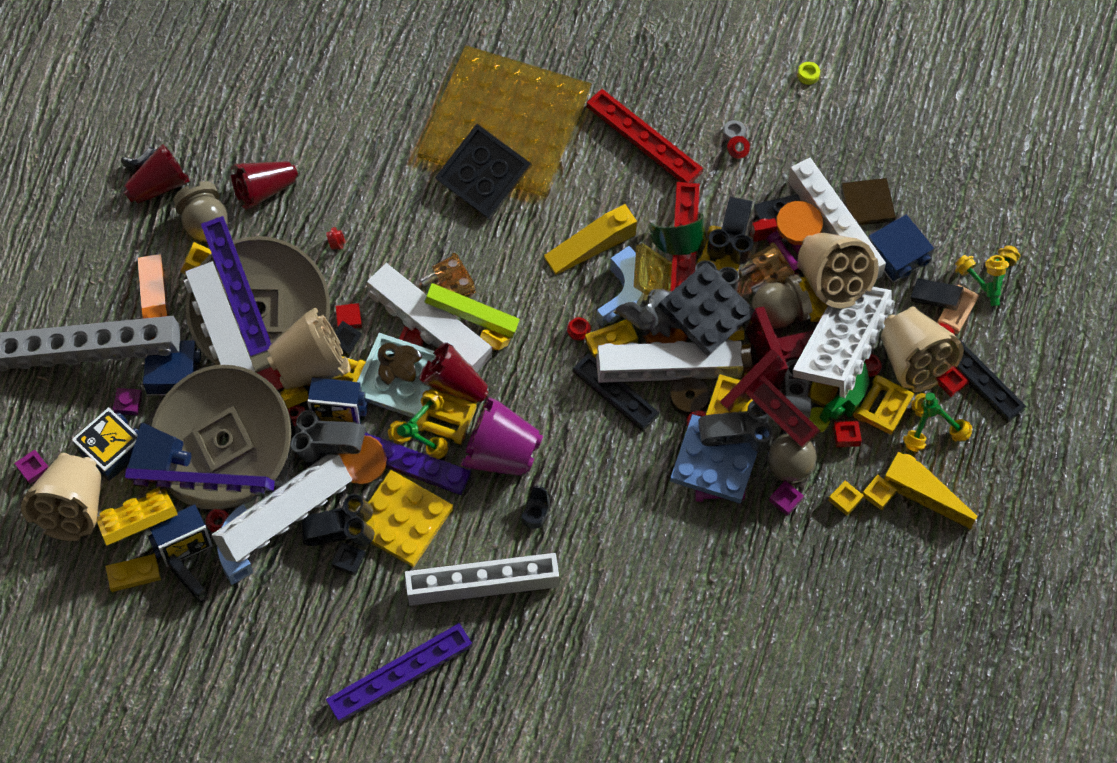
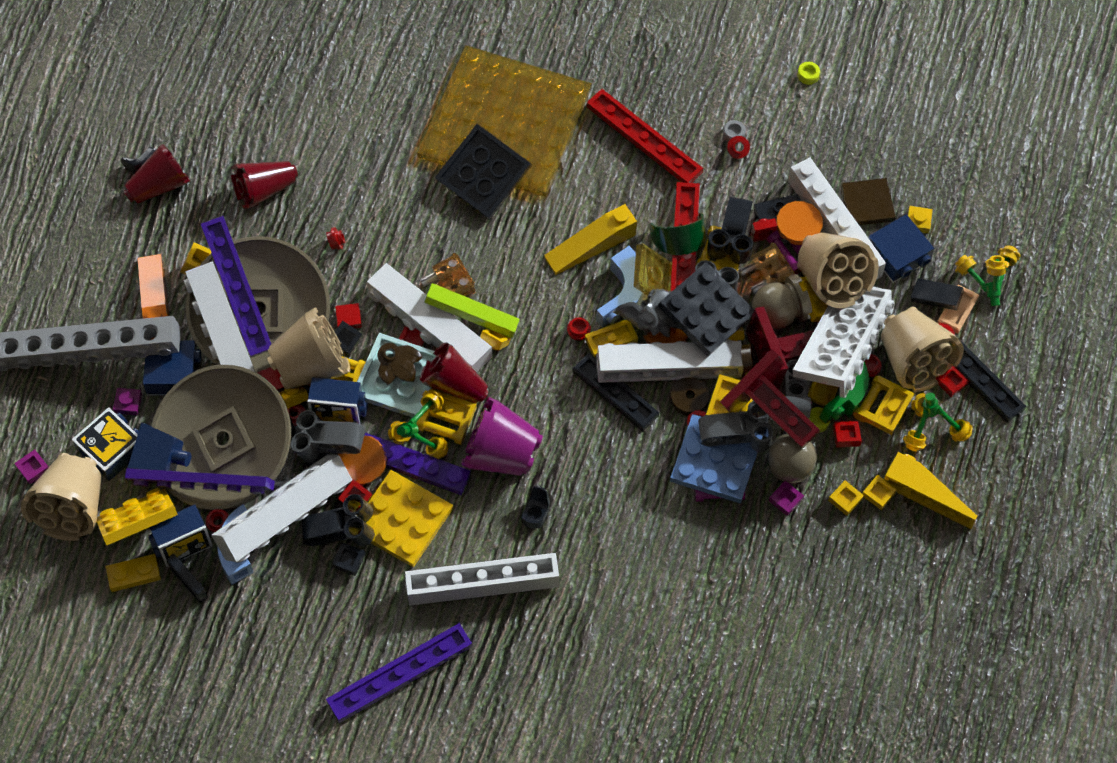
dark tan tile [173,181,228,242] -> none
none -> red plate [338,479,373,511]
none -> yellow plate [908,206,933,234]

